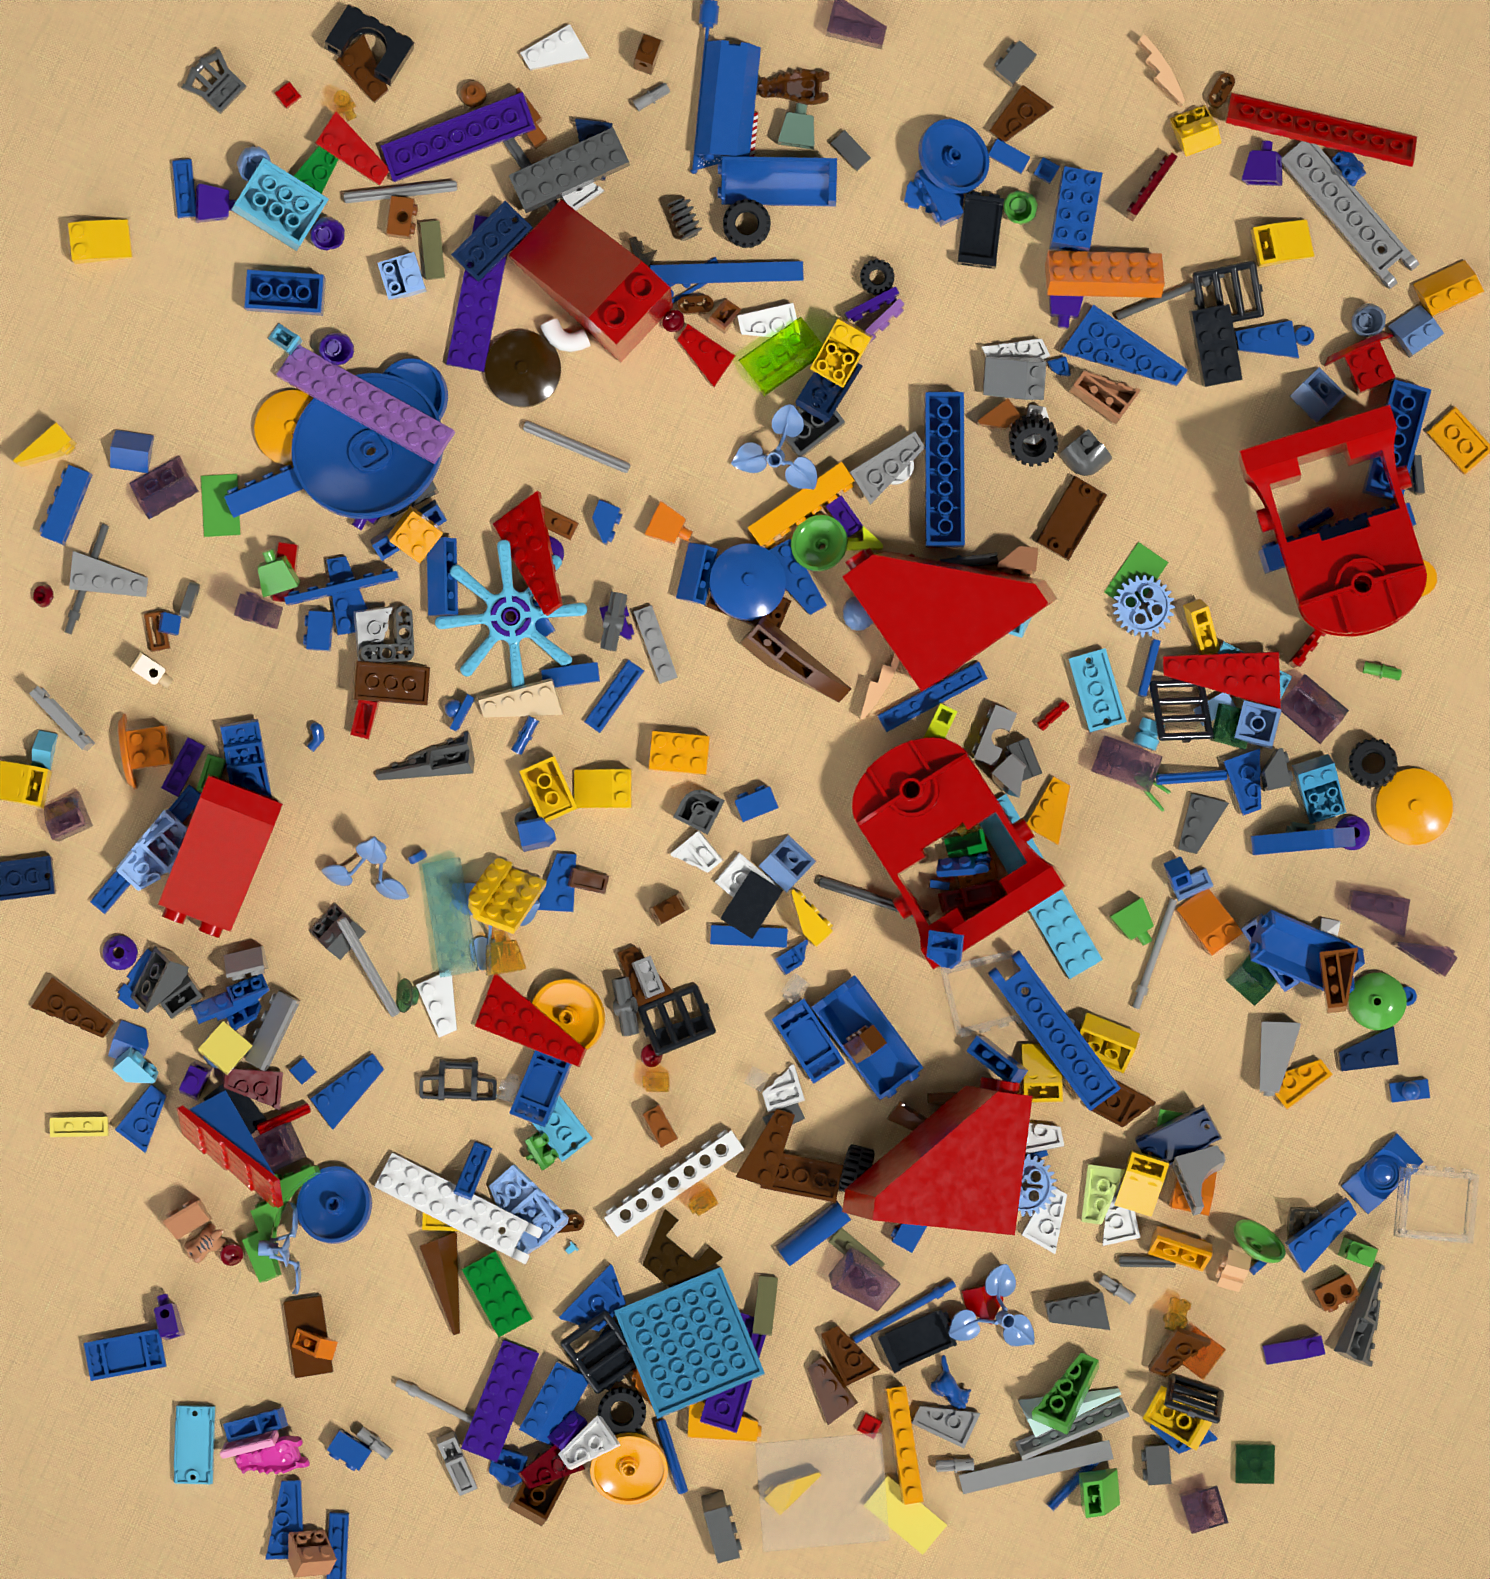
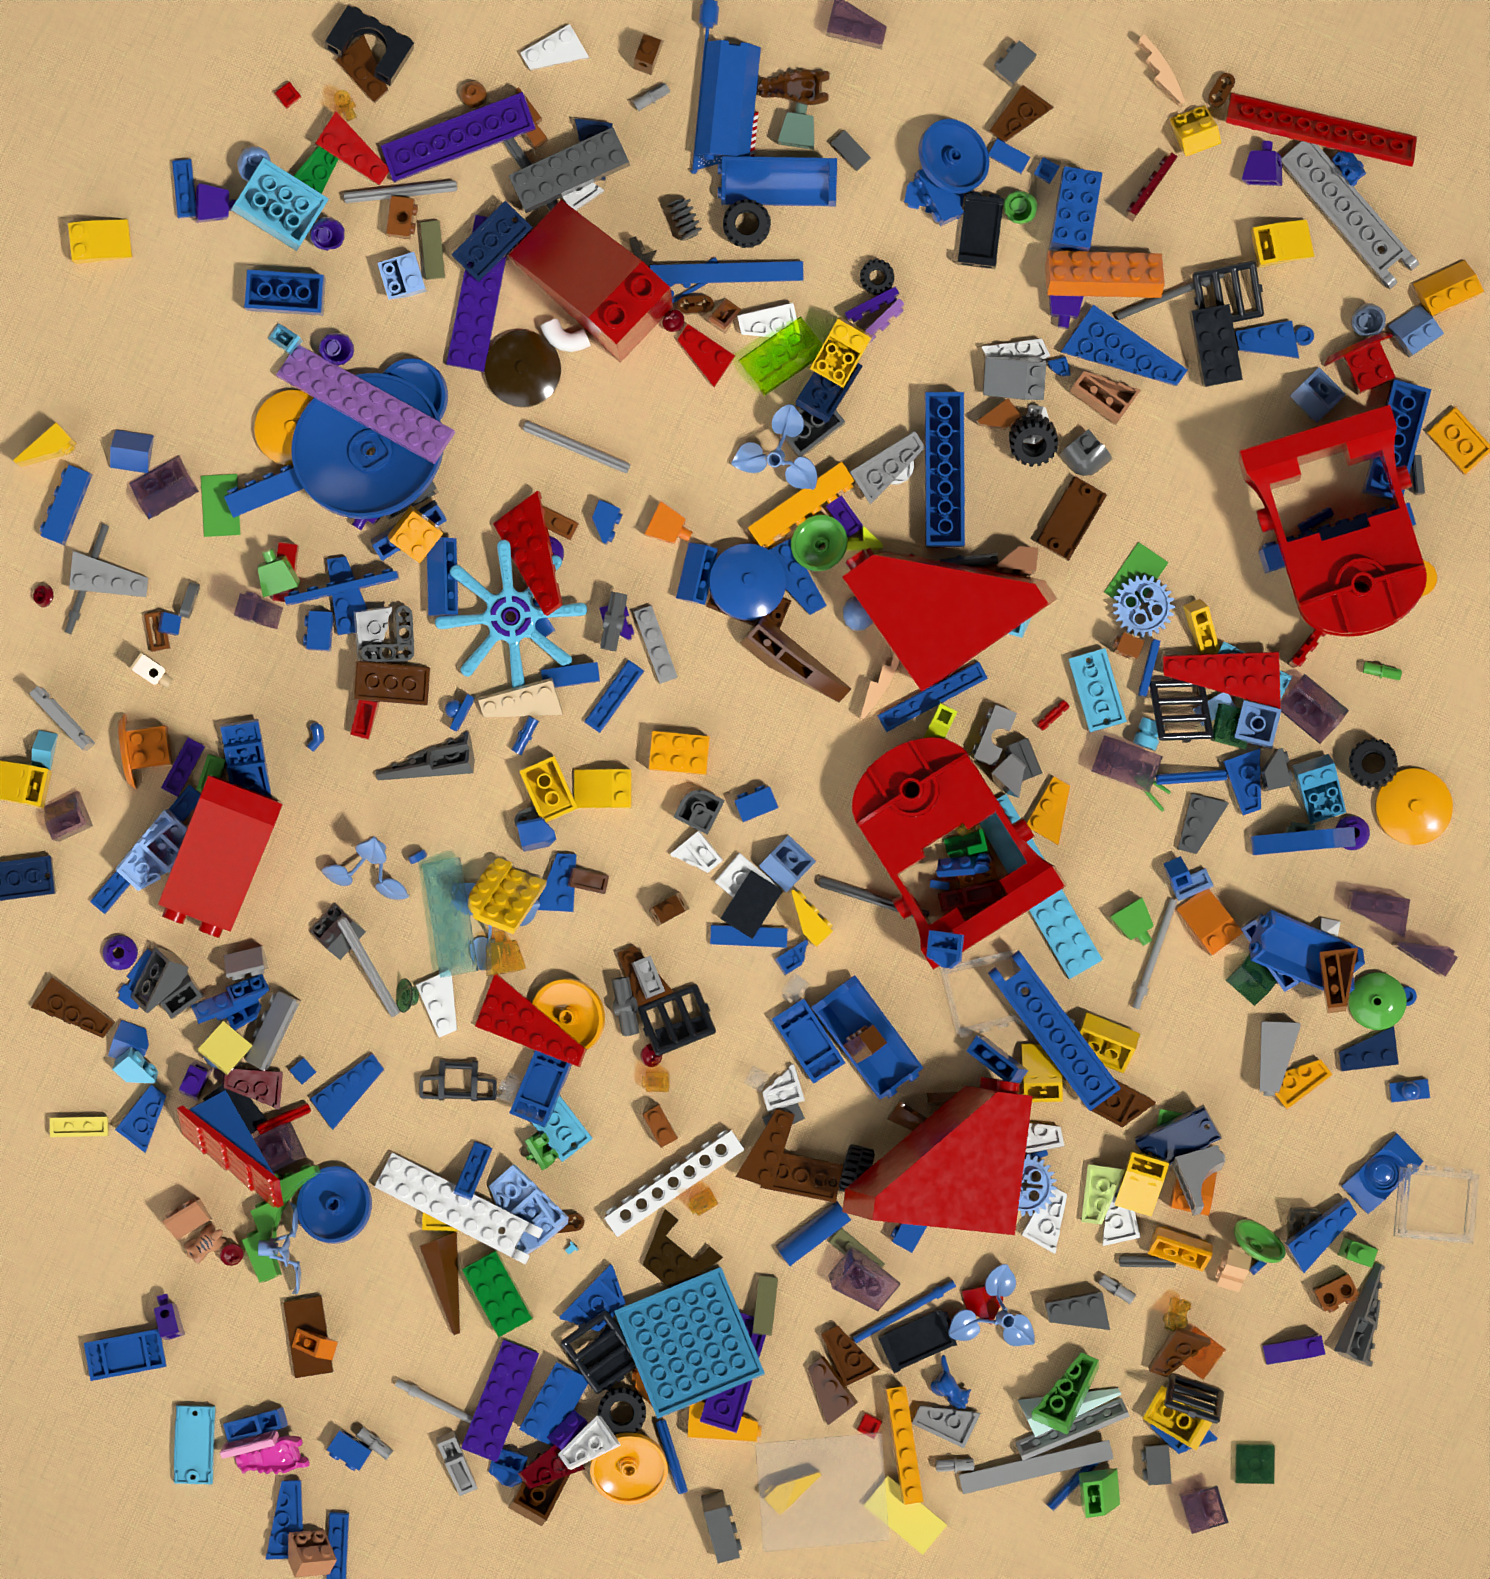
dark grey plate [181,49,247,114] -> none
none -> dark orange brick [1112,632,1145,661]

